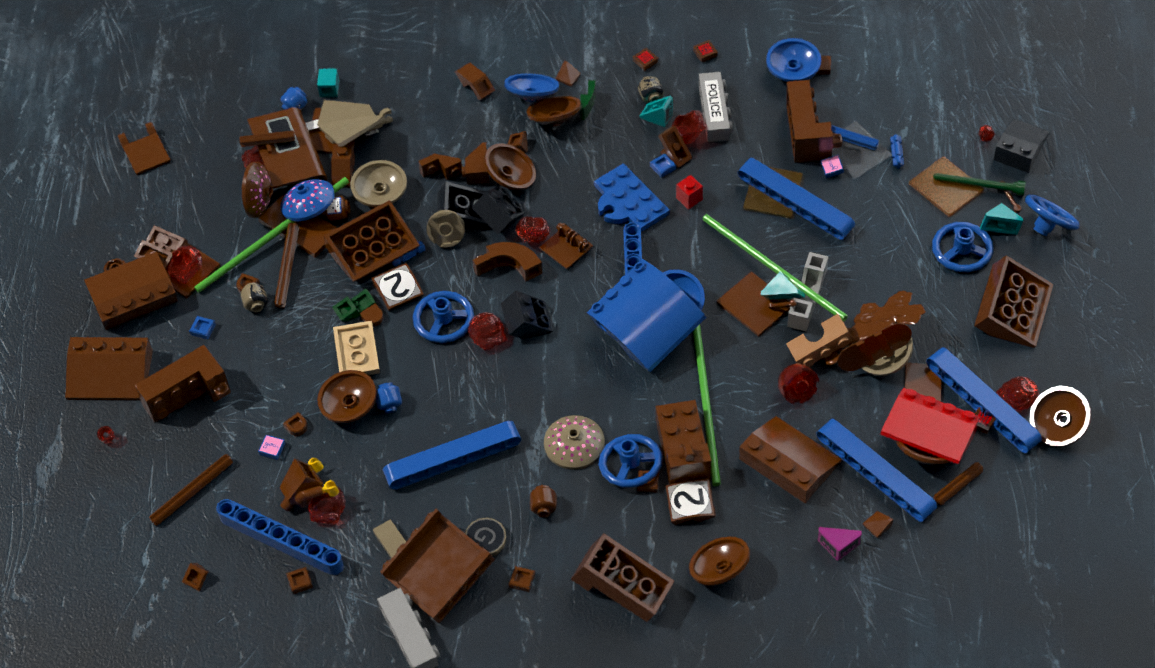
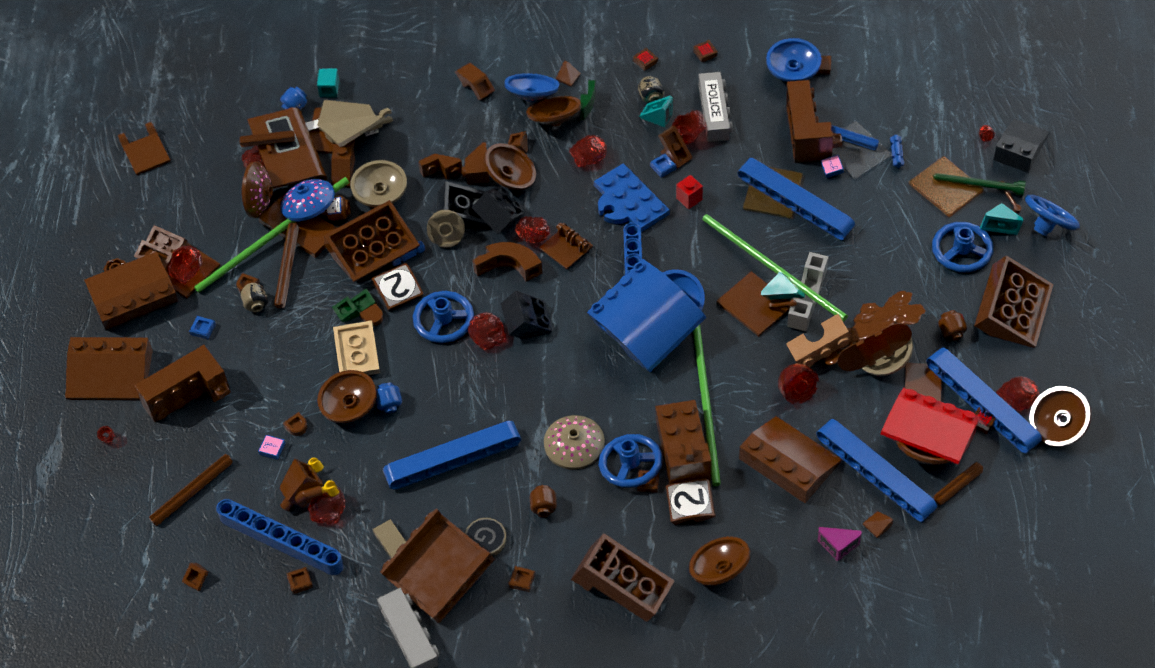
none -> clear red hair [569,135,607,167]
none -> reddish brown head [938,310,967,341]

